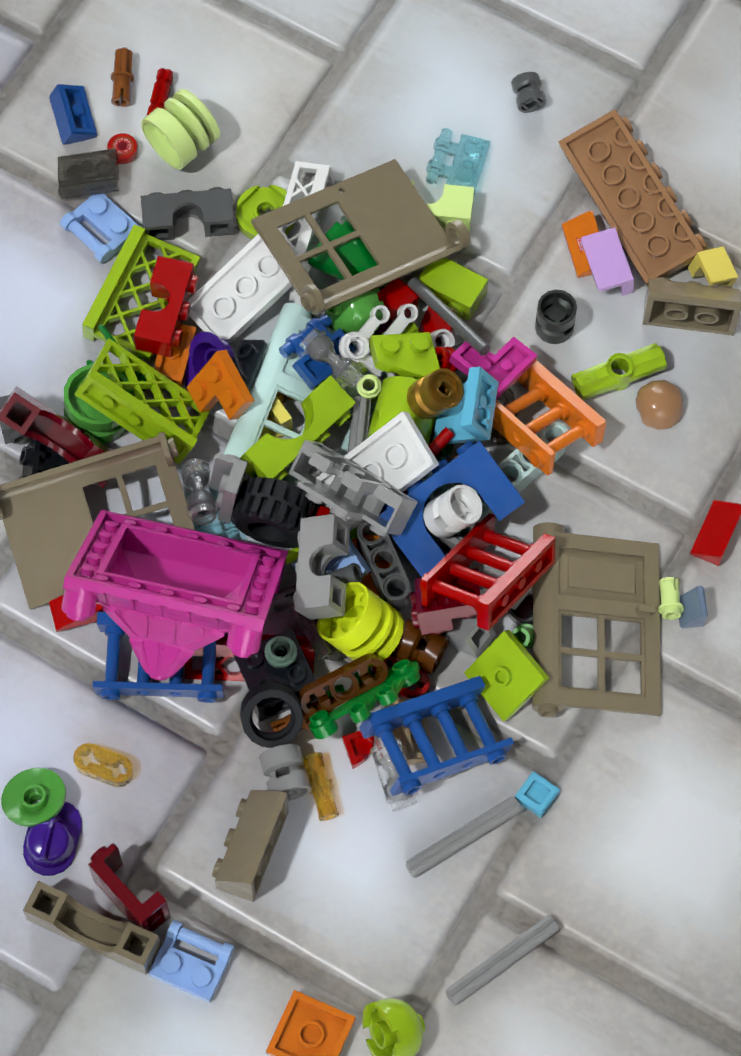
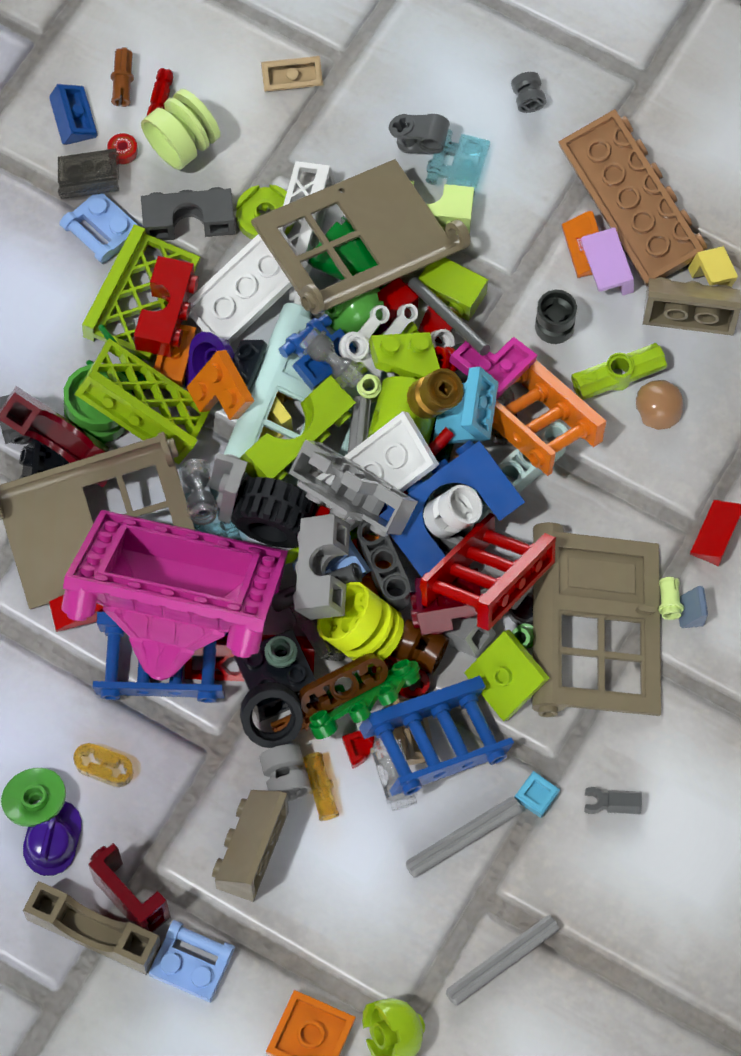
none -> tan slope [261,56,323,92]
none -> dark grey piece [389,113,450,154]
none -> dark grey bar [584,787,642,814]

